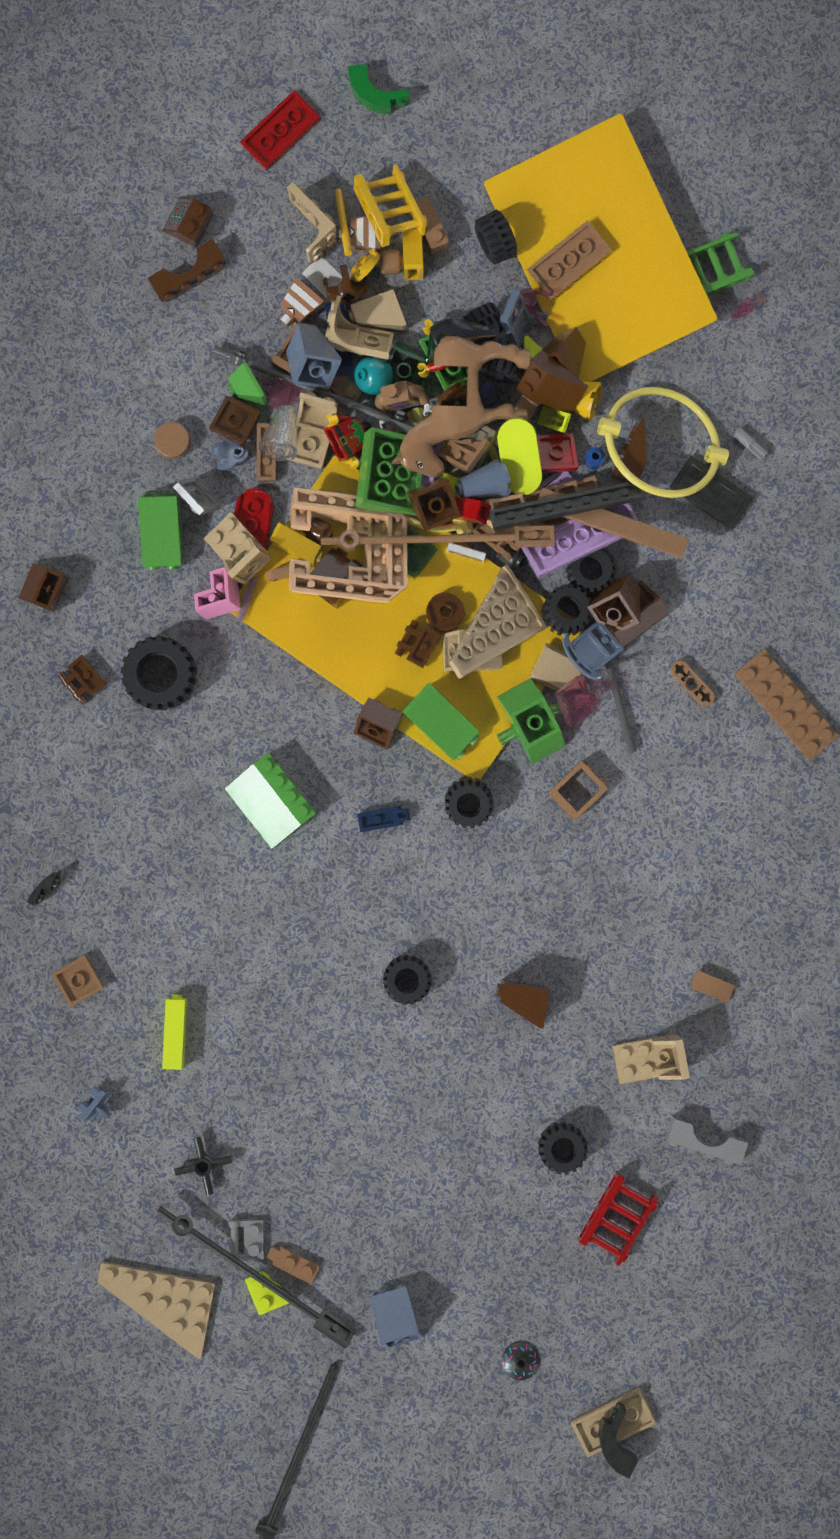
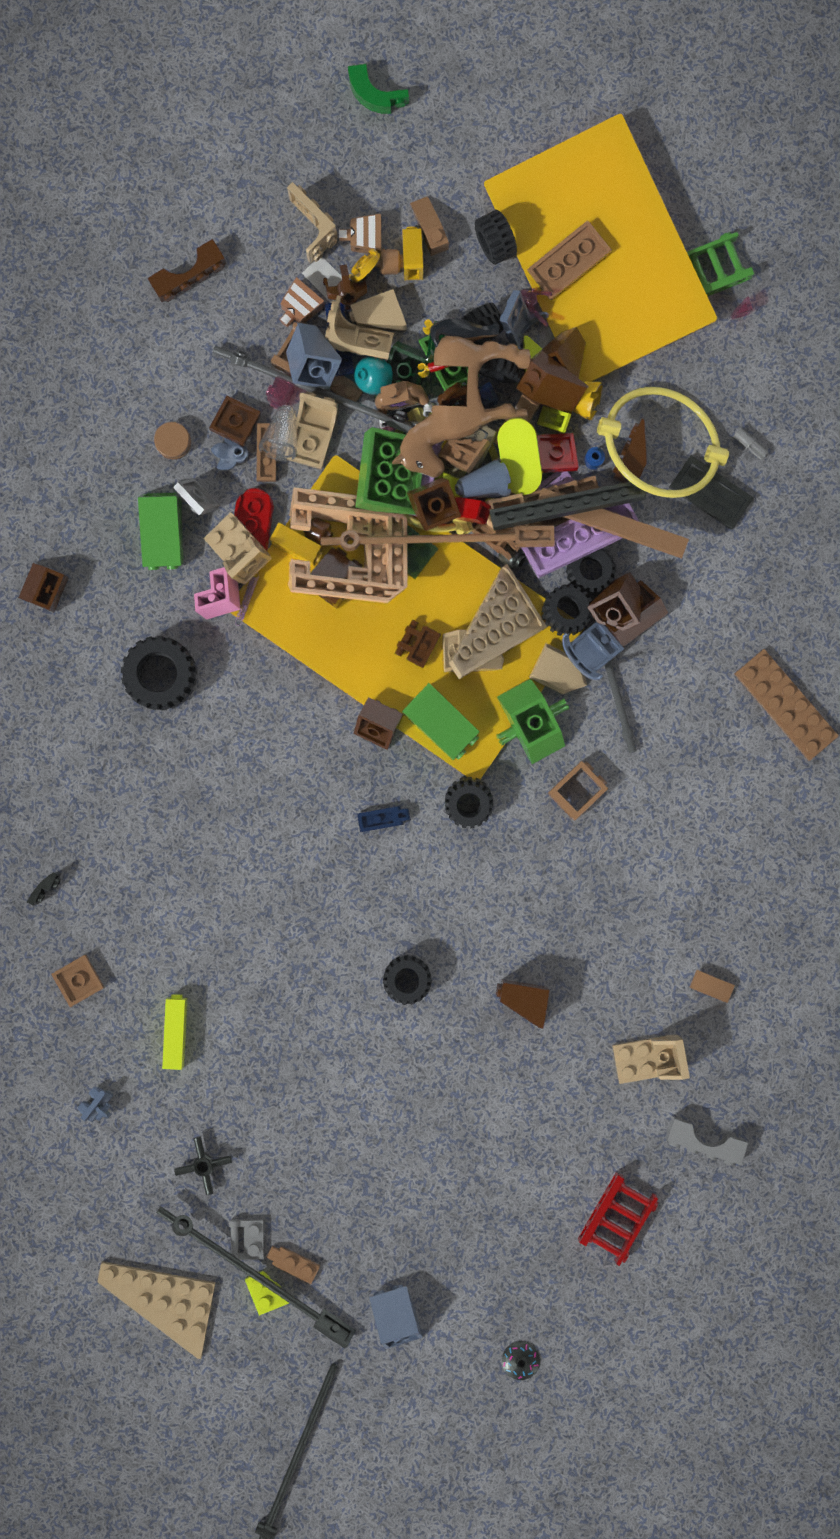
reddish brown plate [58,655,107,705] -> none
reddish brown slope [163,197,214,248] -> none
slope [225,753,317,848] -> none
bright green slope [227,362,268,406] -> none
red tile [240,90,321,171] -> none
medium nougat beam [266,565,289,582] -> none
torso [323,413,371,471] -> none
yellow bar [334,189,352,256] -> none
yellow fence [353,164,427,247] -> none
reddish brown plate [426,592,465,631] -> none
white tile [447,542,486,563] -> none
black tyre [538,1122,588,1175] -> none
clear pink tile [555,675,597,728] -> none
tan tile [570,1387,657,1458] -> none
pearl dark grey arch [598,1402,638,1479] -> none
medium nougat beam [670,661,715,706] -> none

